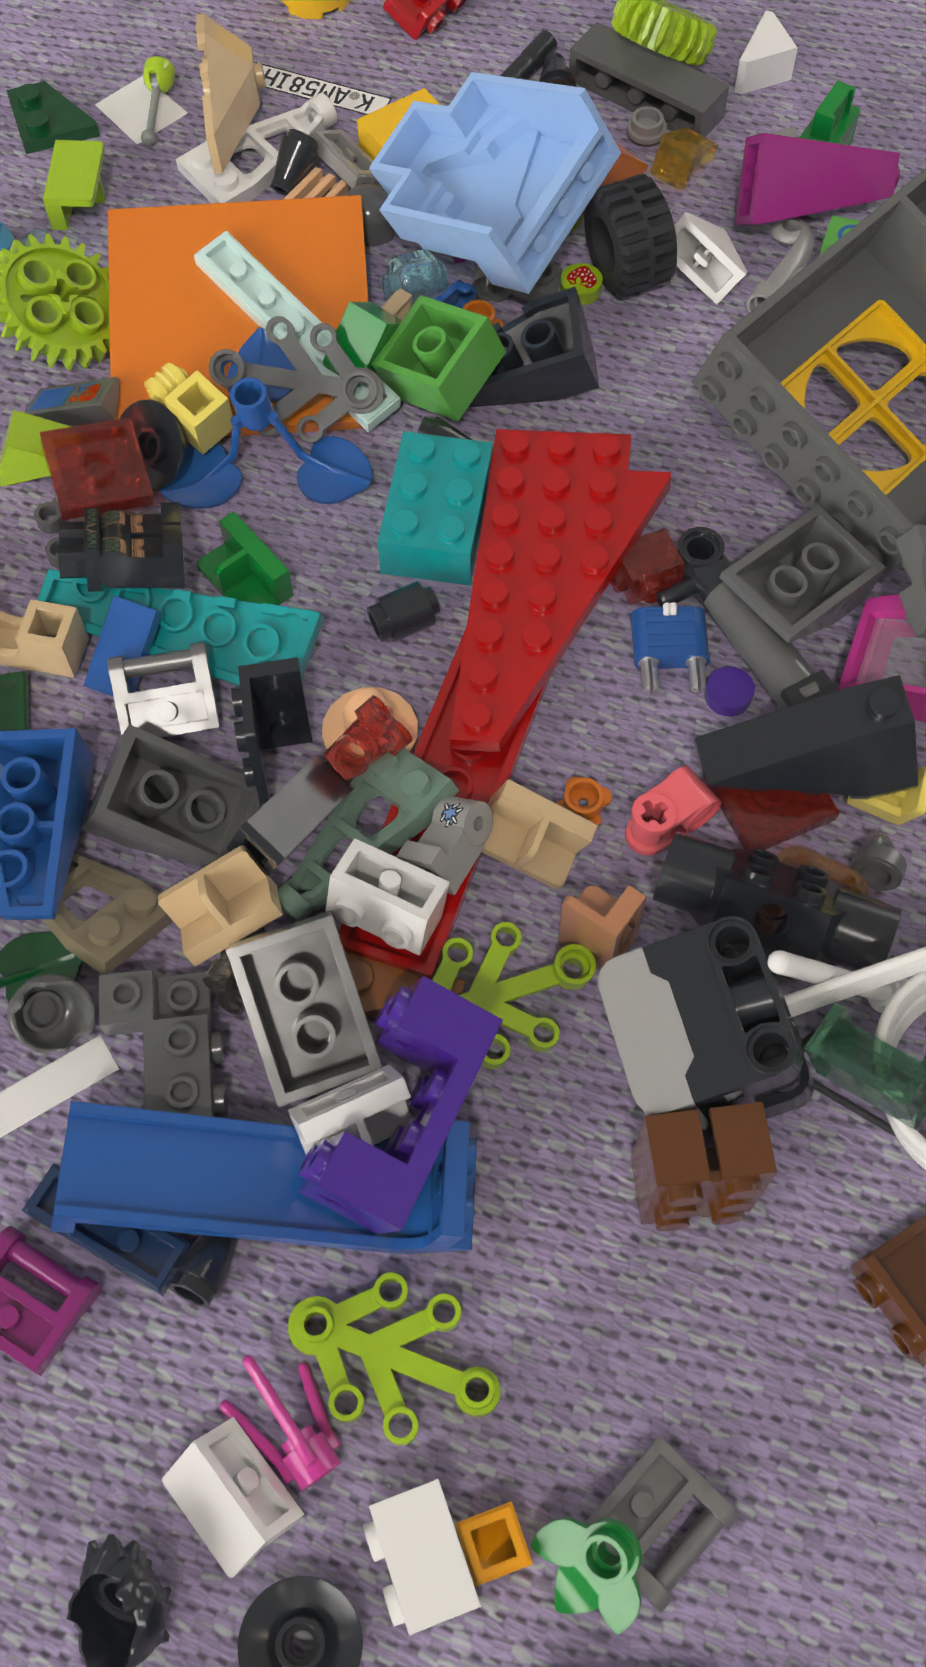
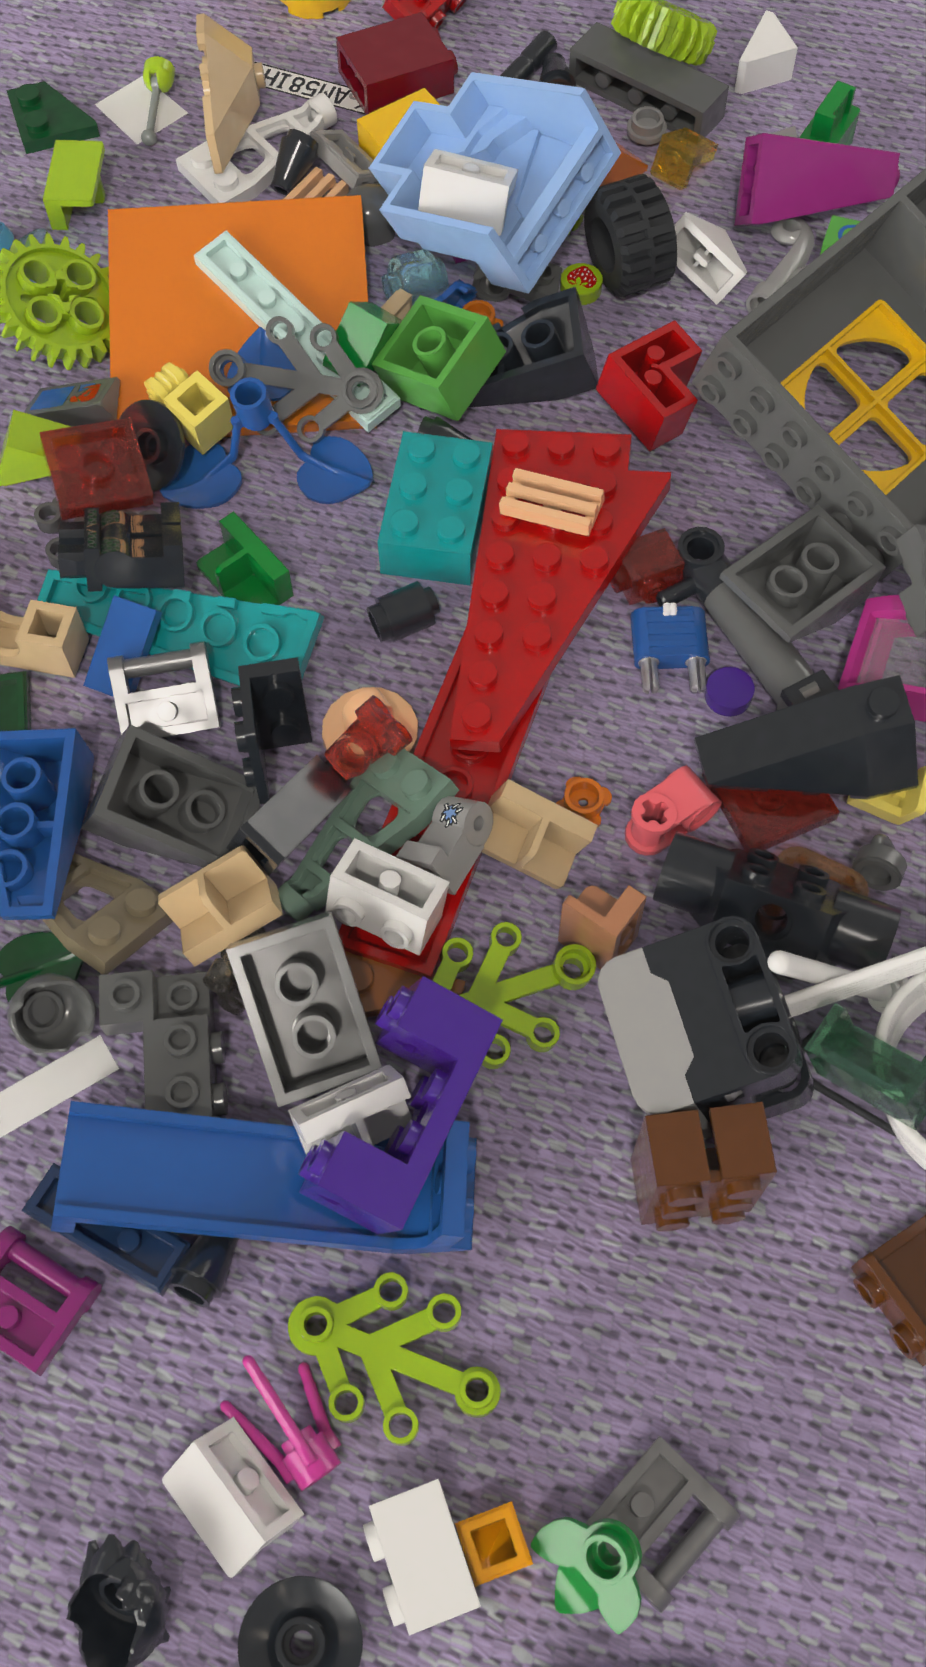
none -> dark red brick [336,12,458,115]
none -> white panel [418,149,518,236]
none -> light nougat tile [499,468,604,537]
none -> red brick [595,320,702,451]

